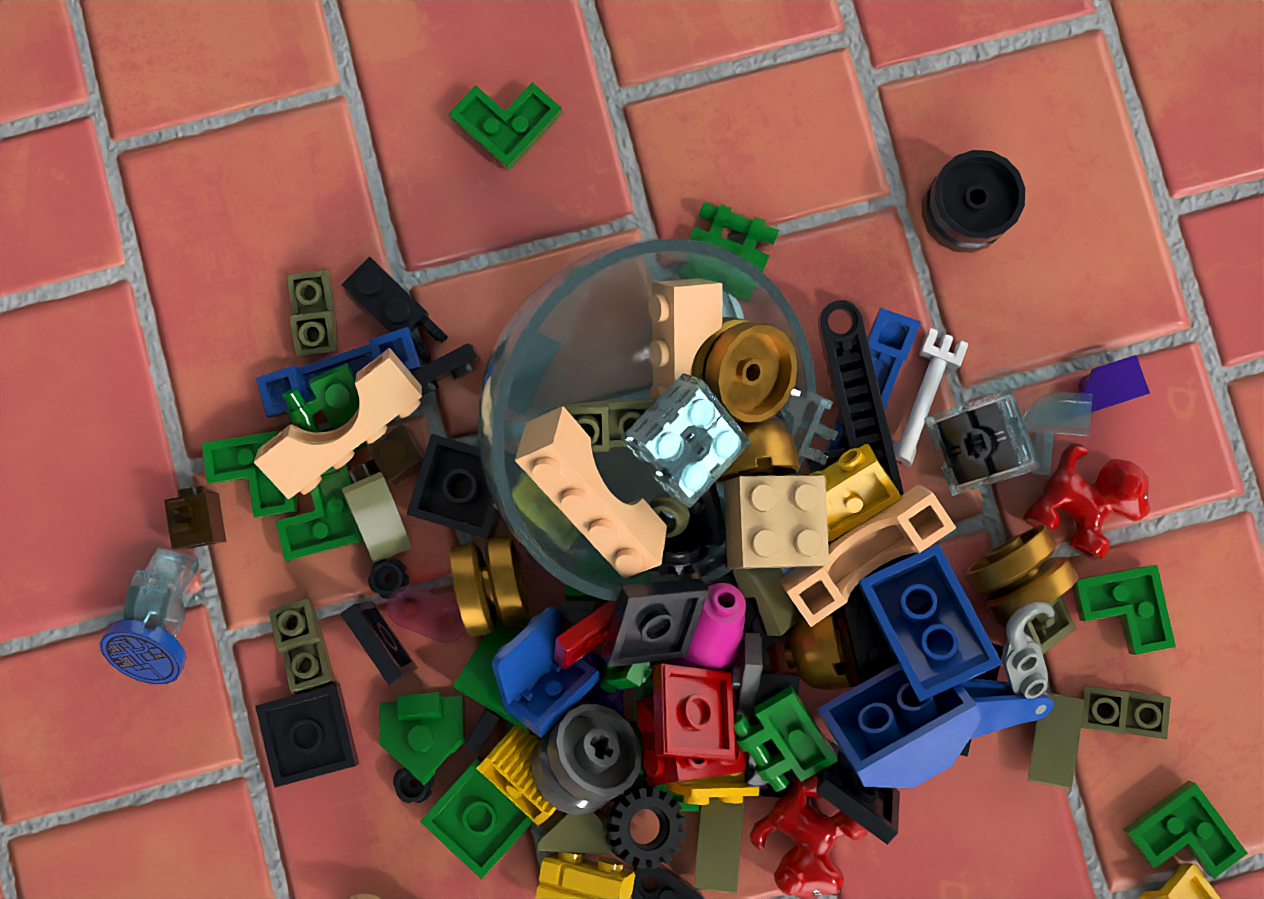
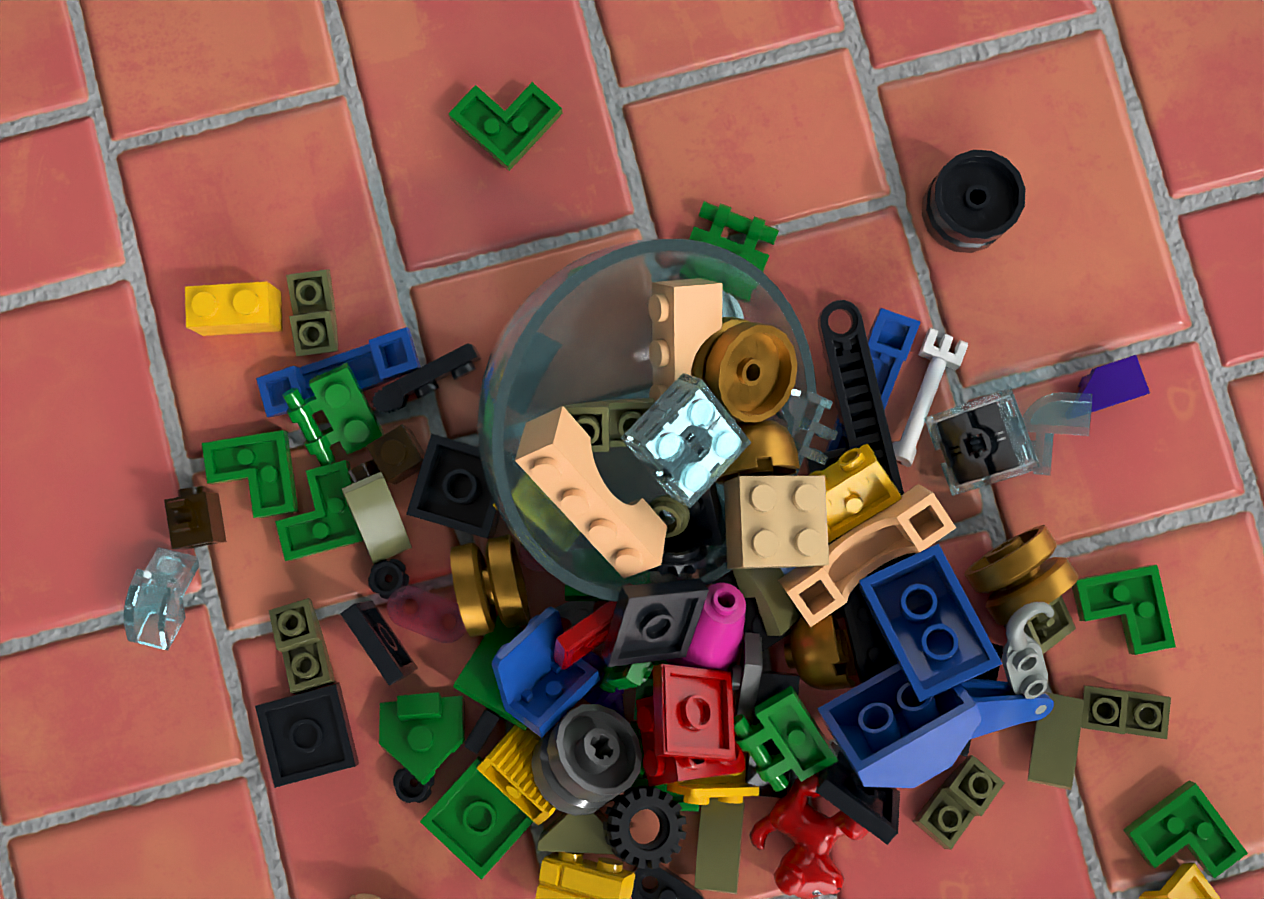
blue tile [99,619,186,684] -> none
light nougat arch [254,348,422,500] -> none
black hinge [341,256,448,361] -> none
red animal [1023,444,1151,560] -> none
none -> yellow brick [185,281,283,336]
none -> olive slope [913,755,1005,850]

